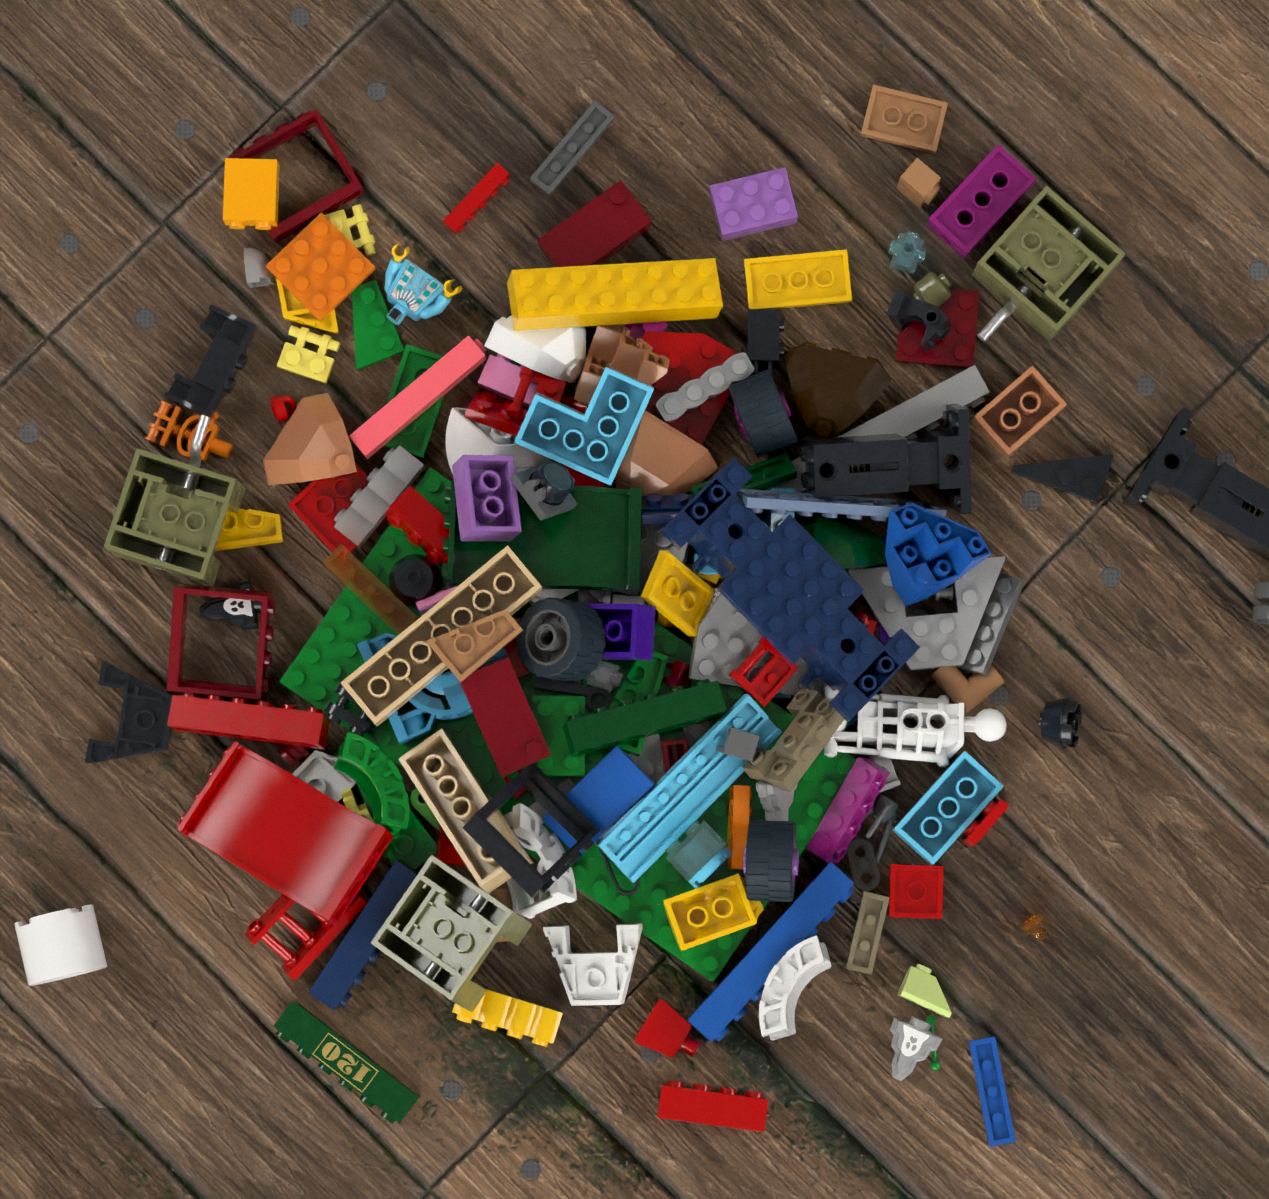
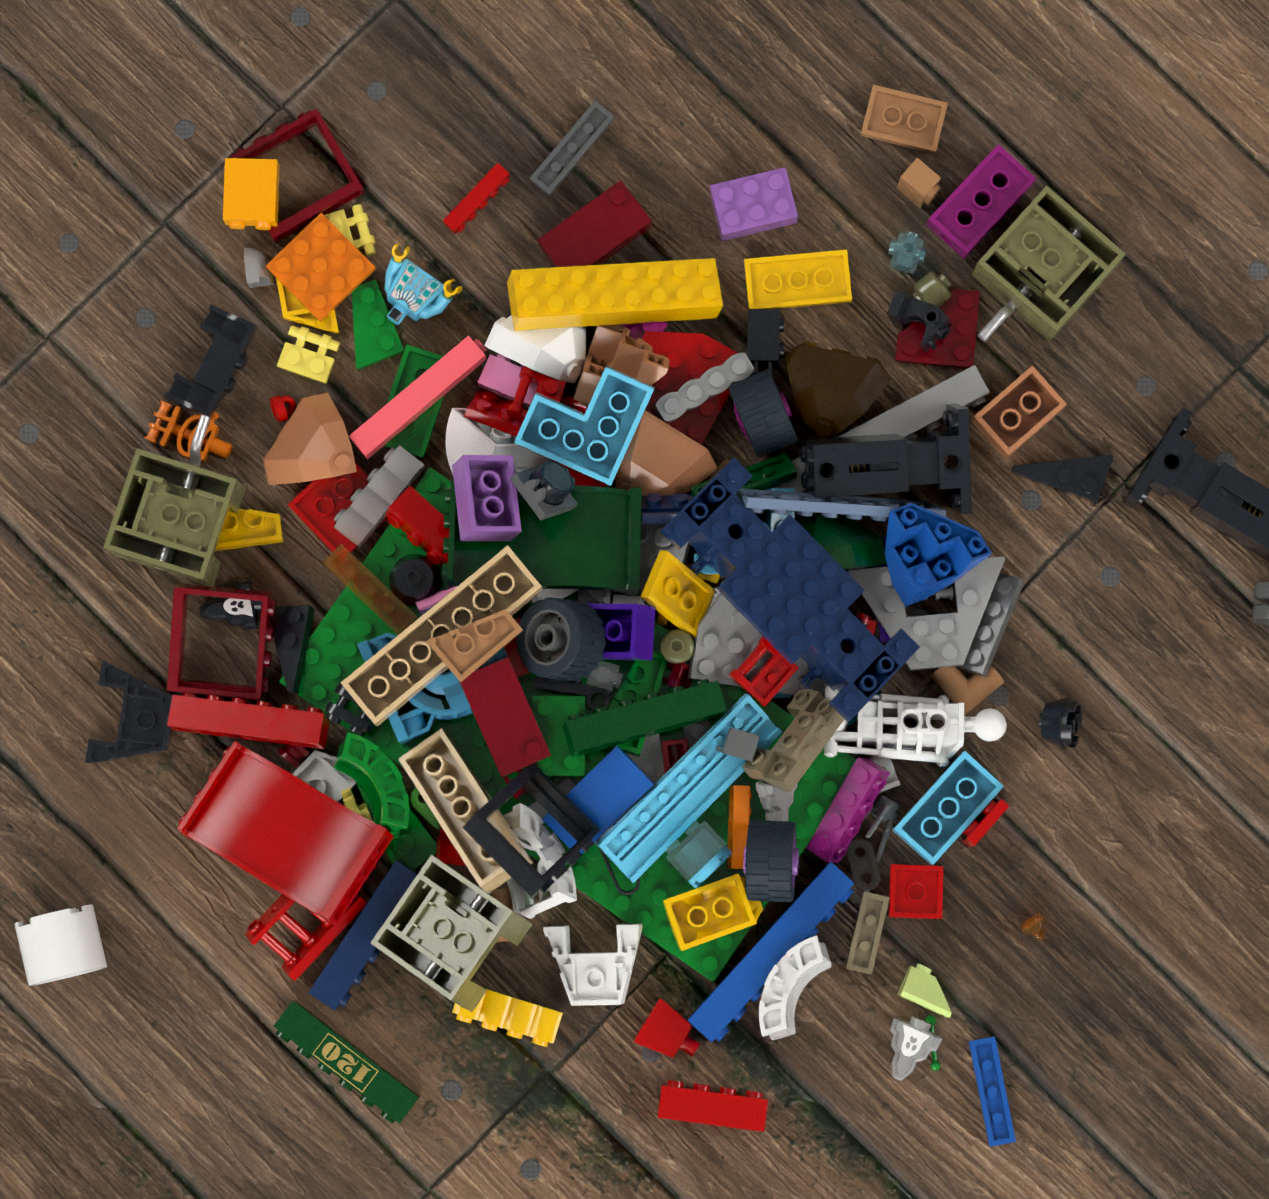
none -> black wing [270,605,315,695]
none -> olive head [660,629,695,664]

